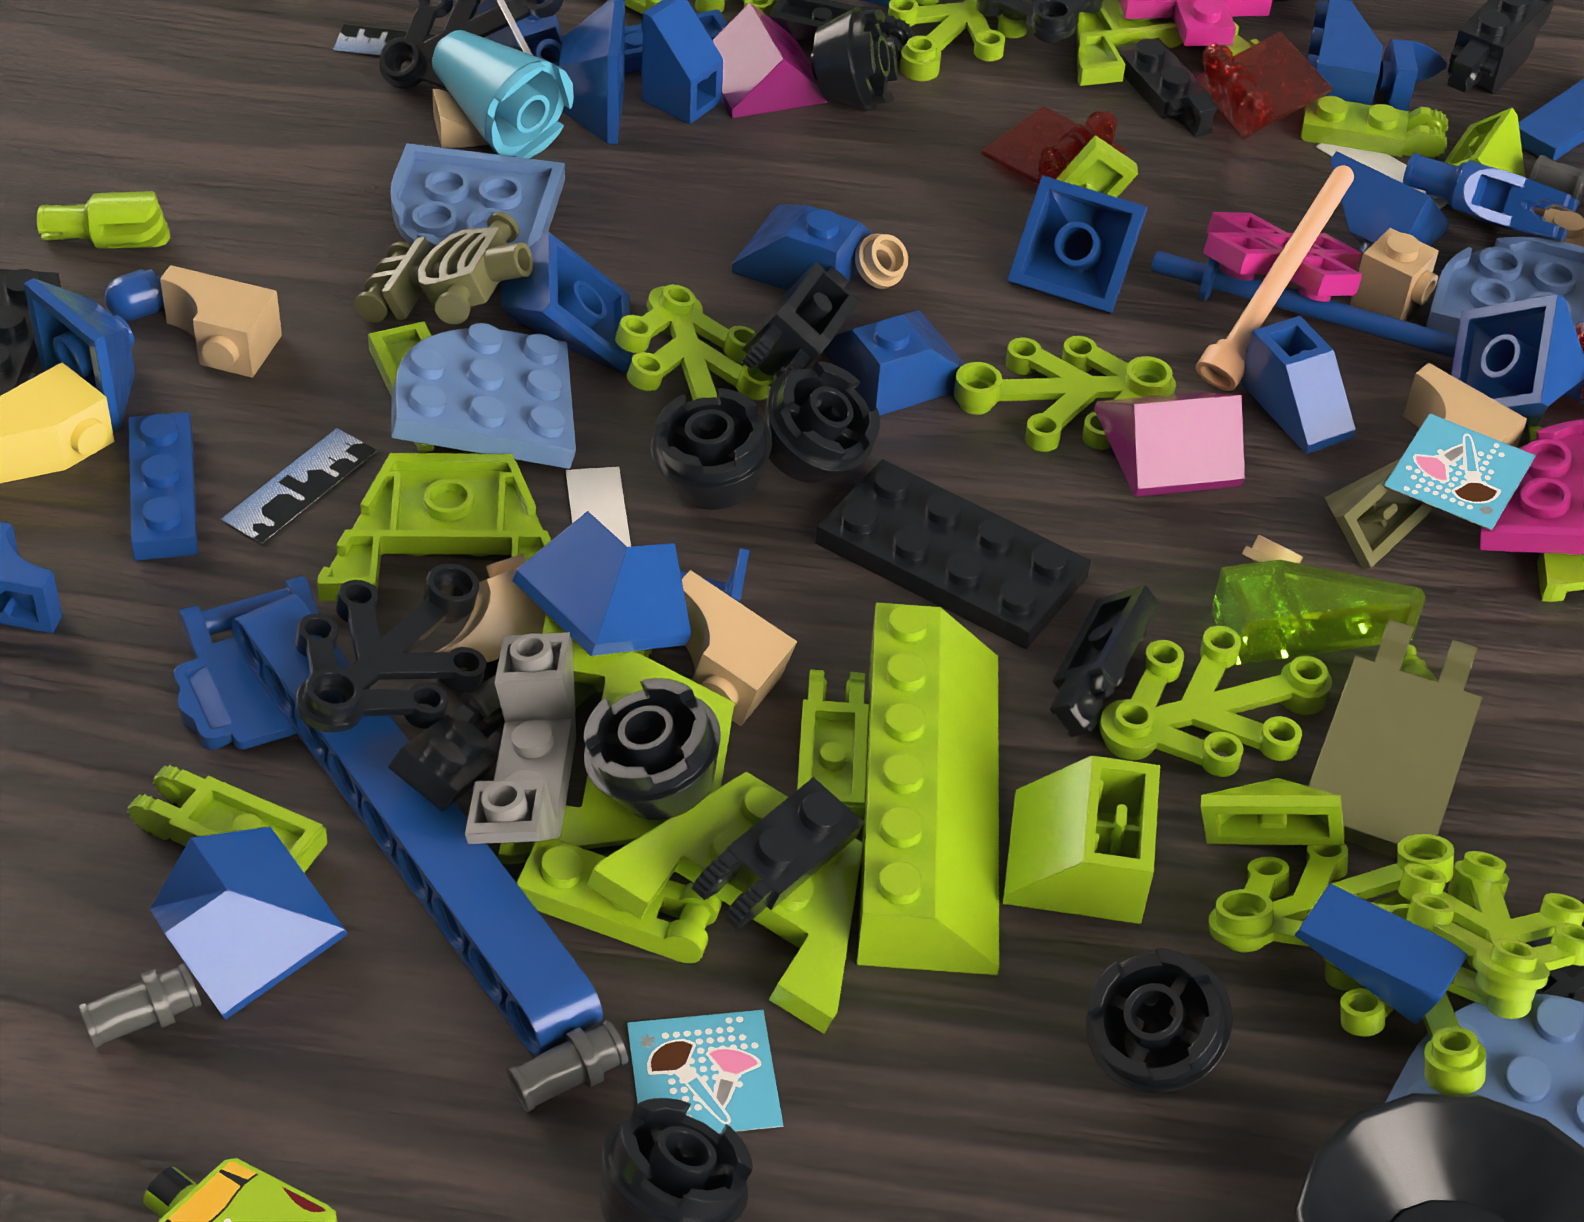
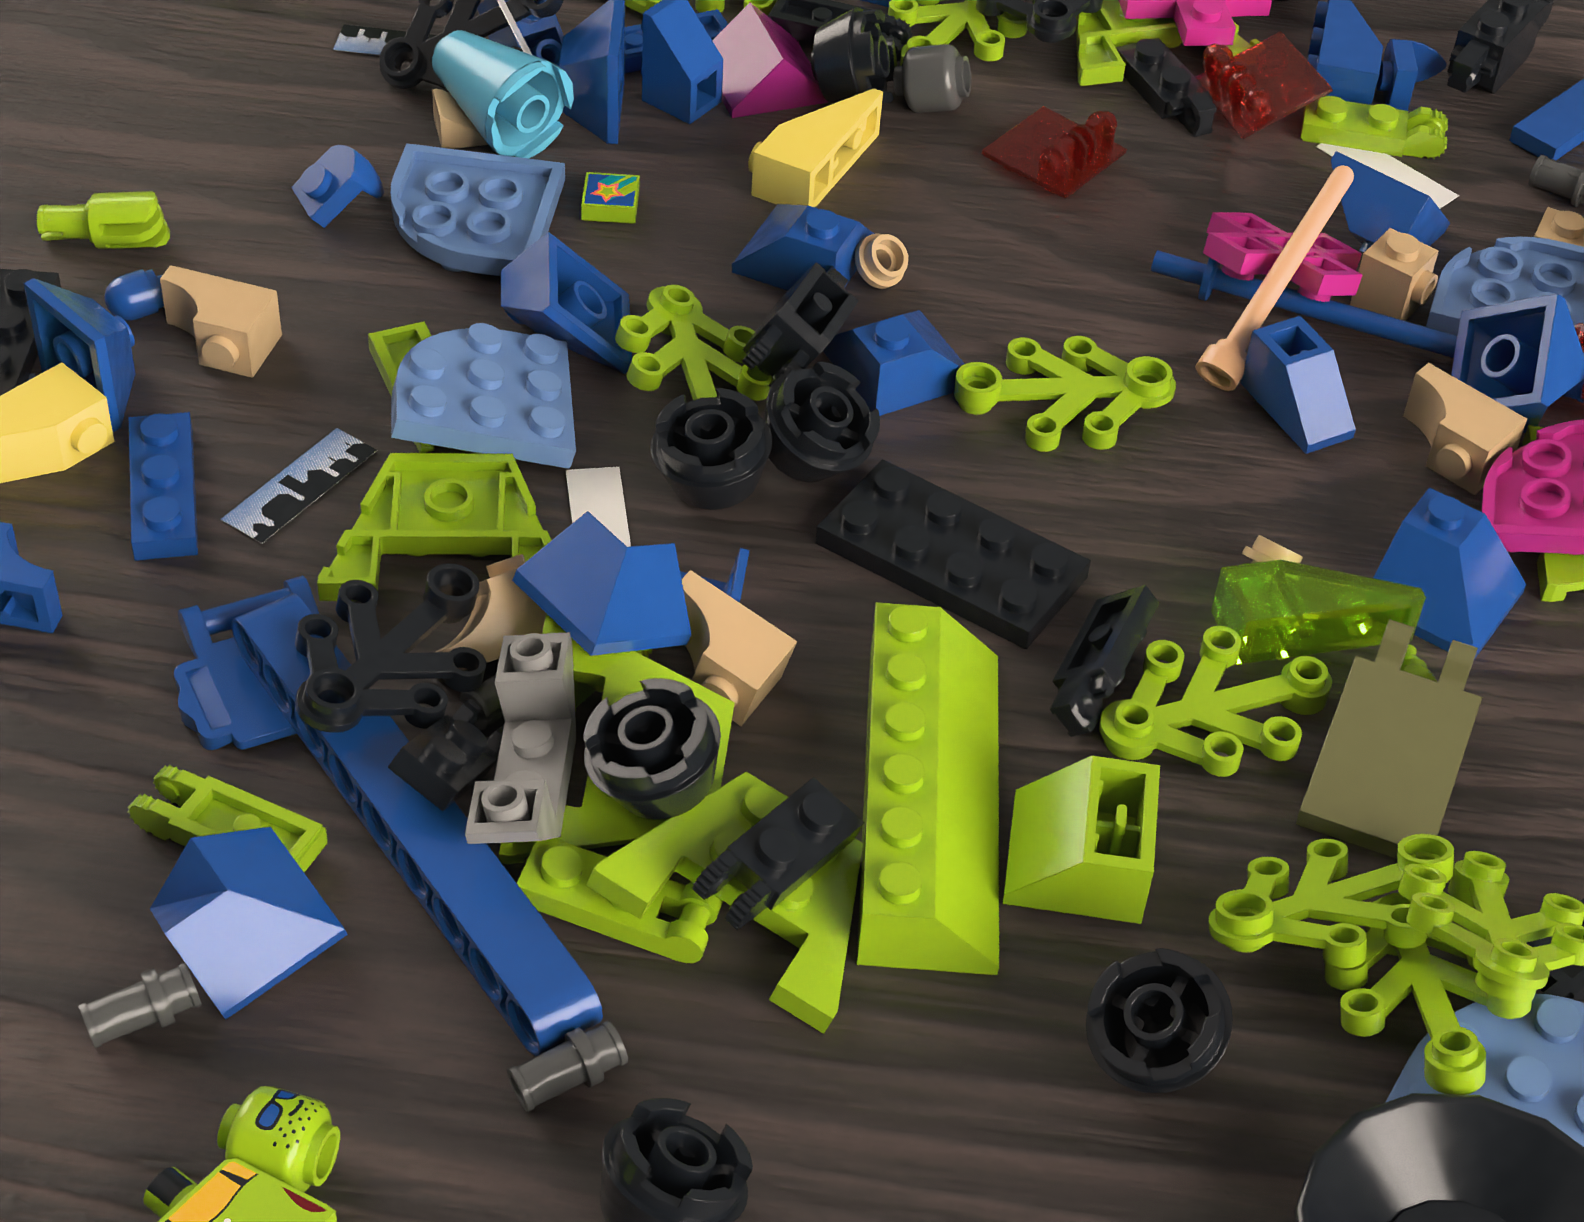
olive piece [354,212,533,325] -> none
medium azure sticker [627,1010,784,1133] -> none
lime hinge [797,669,869,820] -> none
blue slope [1007,175,1148,314] -> none
lime bracket [1057,135,1138,197] -> none
slope [1094,392,1245,497] -> none
lime slope [1201,778,1344,845] -> none
blue slope [1295,883,1468,1025] -> none
olive slope [1324,458,1436,569] -> none
medium azure sticker [1384,414,1536,530] -> none
blue connector [1403,153,1579,242] -> none
lime slope [1444,107,1525,177] -> none
none -> lime head [217,1086,340,1192]
none -> blue plate [291,145,384,228]
none -> tile [581,172,640,224]
none -> light yellow slope [748,88,883,207]
none -> dark grey head [893,44,971,113]
none -> blue slope [1359,487,1526,660]

